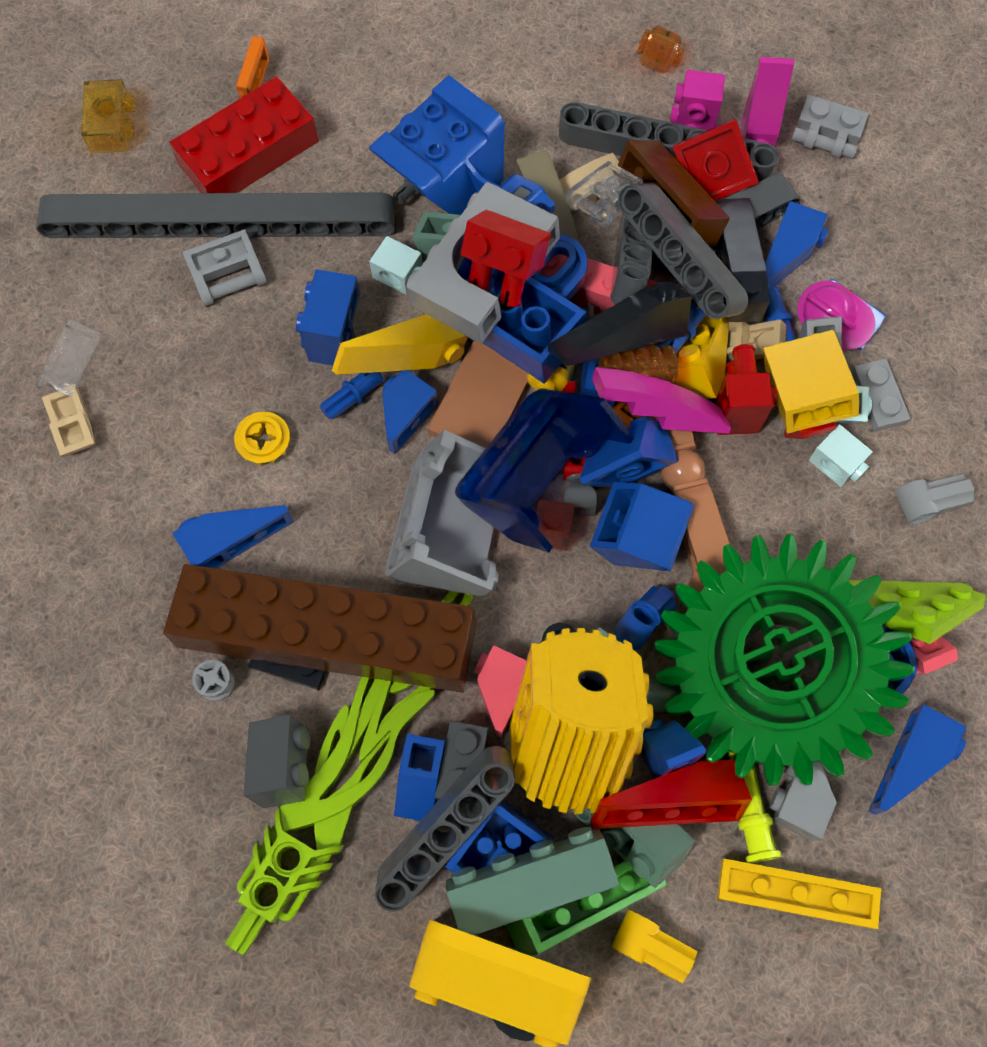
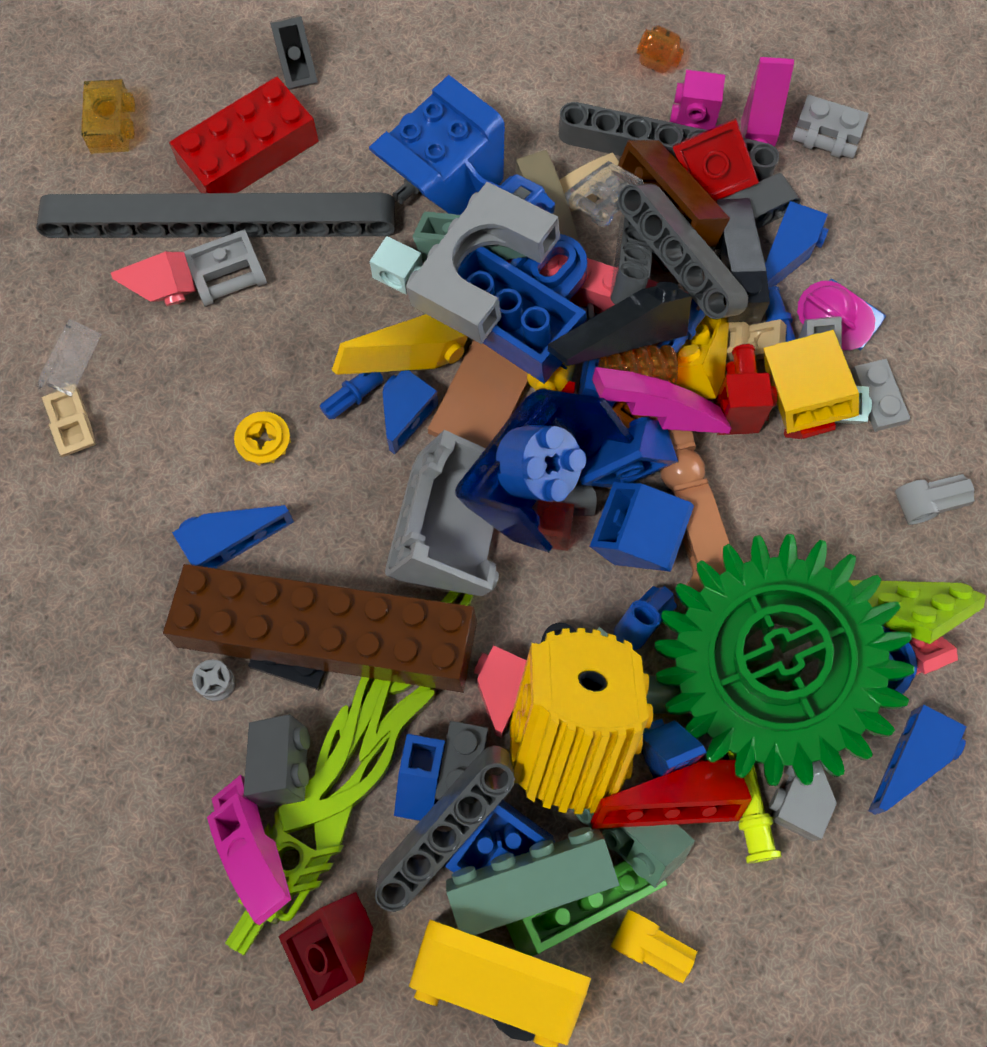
orange tile [236,35,269,99] -> none
blue brick [296,269,360,366] -> none
red brick [461,209,551,307] -> none
yellow plate [716,858,881,929] -> none
light aqua brick [809,424,873,487] -> none
none -> coral slope [111,251,196,306]
none -> dark pink slope [207,775,292,926]
none -> dark grey slope [270,15,318,89]
none -> dark red slope [278,892,374,1011]
none -> blue brick [496,425,586,502]

